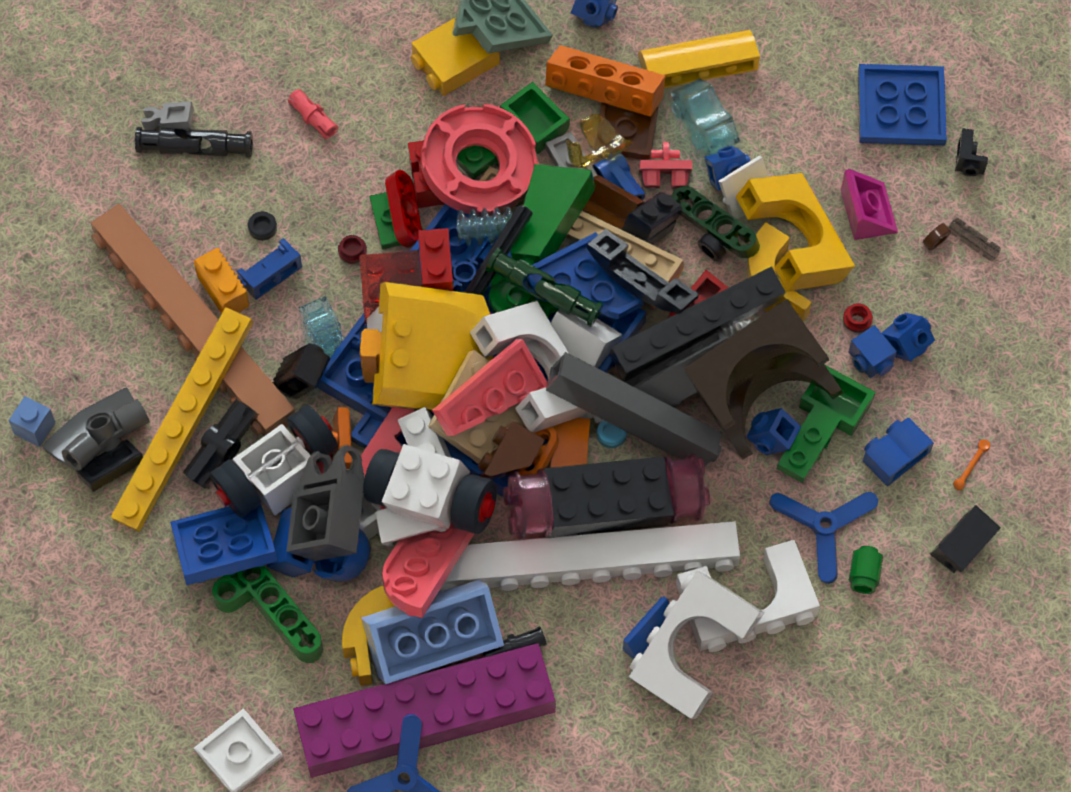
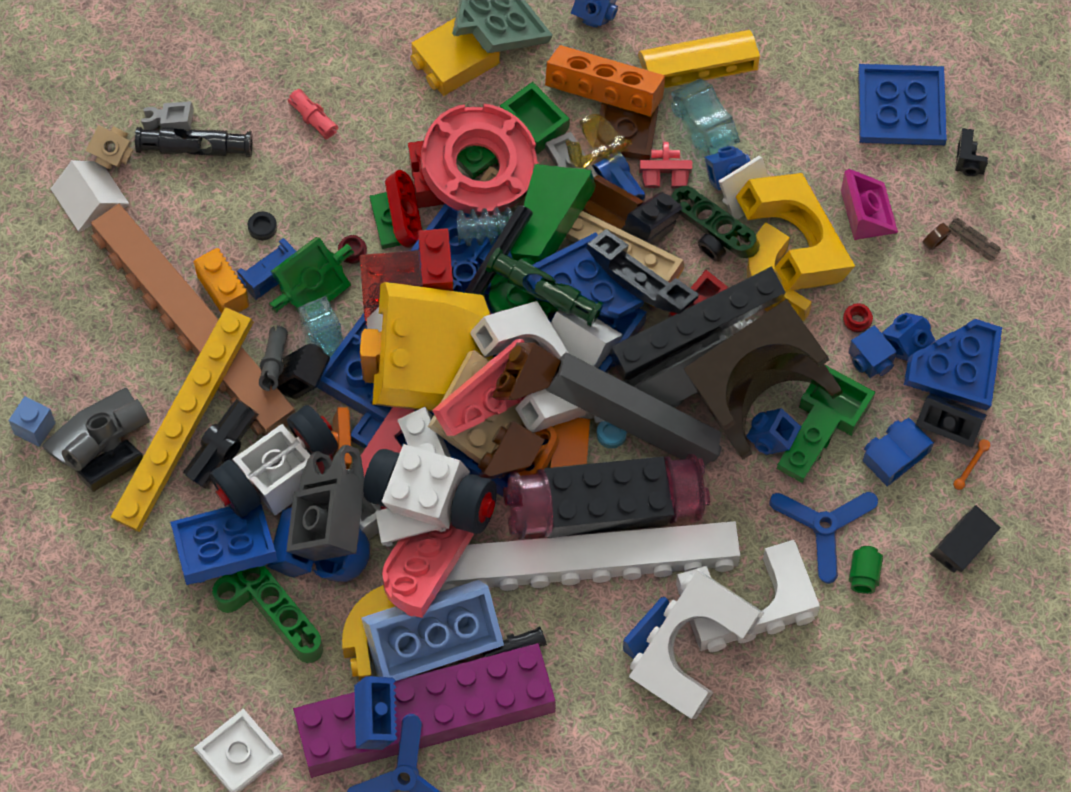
none -> white slope [51,160,129,232]
none -> tan brick [85,125,134,169]
none -> dark grey pin [259,325,288,391]
none -> green plate [269,237,354,320]
none -> blue brick [354,676,397,750]
none -> reddish brown slope [492,342,561,400]
none -> blue plate [904,319,1002,410]
none -> black brick [916,393,987,448]

